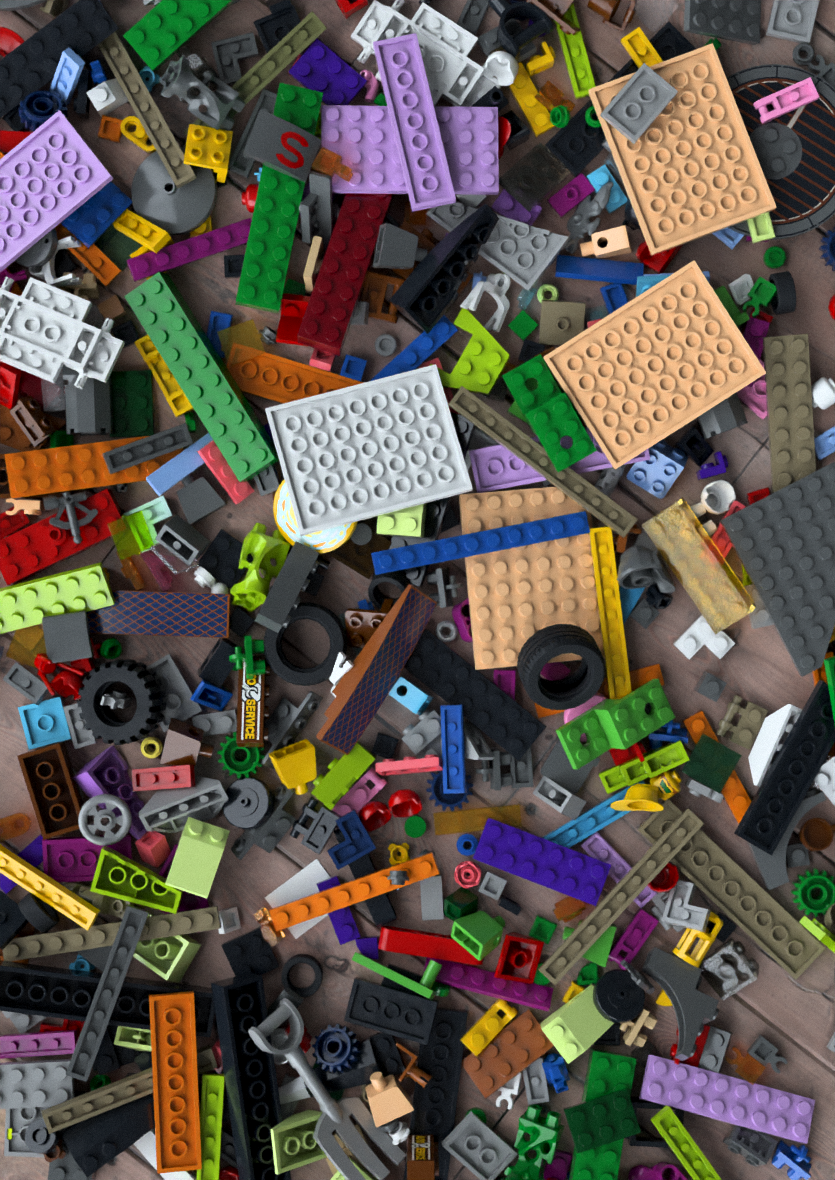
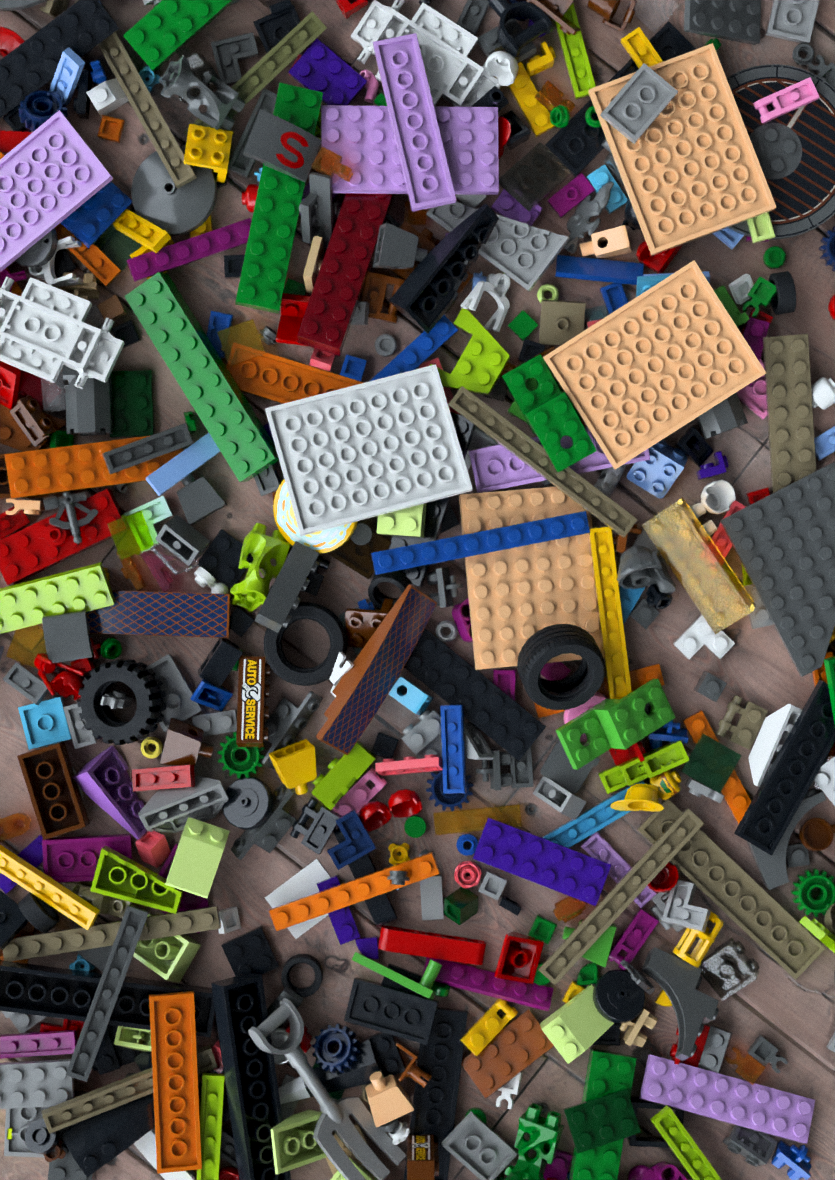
light grey plate [78,794,132,846] -> none
green plate [90,1074,111,1091] -> none
yellow plate [121,116,156,153] -> none
yellow slope [134,334,193,418] -> none
coral plate [197,440,254,505] -> none
green hips [229,635,265,680] -> none
clear orange plate [253,906,285,947] -> none
bright green torso [451,911,505,961] -> none
clear light blue plate [517,287,537,311] -> none
light grey plate [523,1056,550,1105] -> none
blue hips [542,1053,570,1094] -> none
black tile [707,912,737,943] -> none

